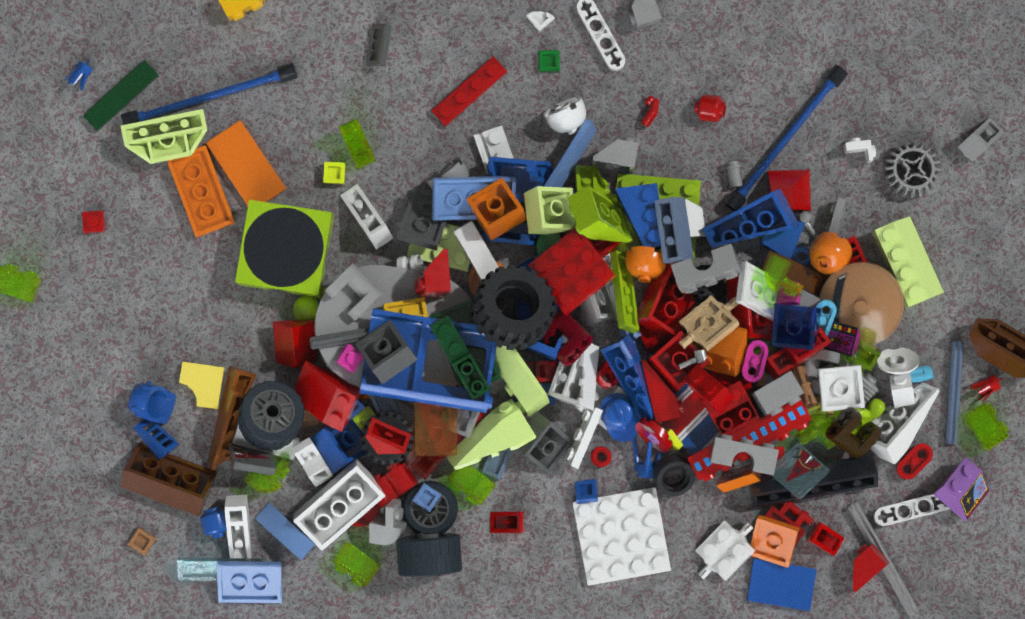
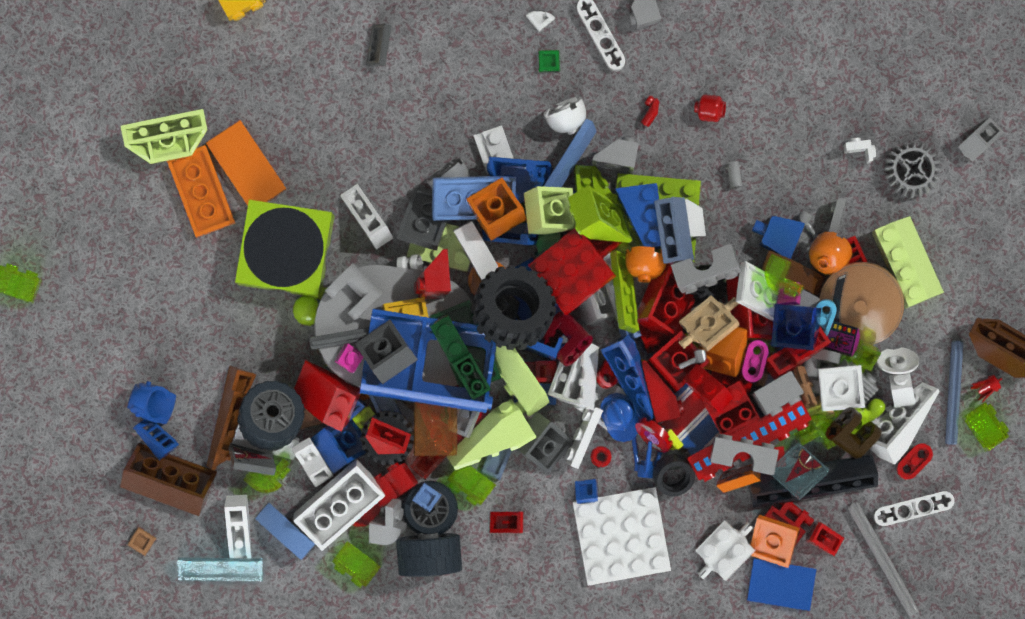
blue piece [64,60,93,91] -> none
red plate [82,210,105,234] -> none
dark green tile [83,60,159,132] -> none
blue hose [121,62,297,125] -> none
light yellow tile [179,362,225,409] -> none
blue head [200,507,227,539] -> none
tile [217,561,282,603] -> none
red slope [273,319,317,368] -> none
neon yellow plate [323,162,346,185] -> none
clear neon green brick [338,118,376,170] -> none
red plate [432,56,507,127] -> none
blue wedge [702,188,800,248] -> none
blue hose [724,64,848,212] -> none
red slope [768,170,811,212] -> none
blue plate [791,246,810,266] -> none
red slope [853,543,889,593] -> none
medium azure piece [910,365,933,384] -> none
medium lavender slope [933,457,989,522] -> none

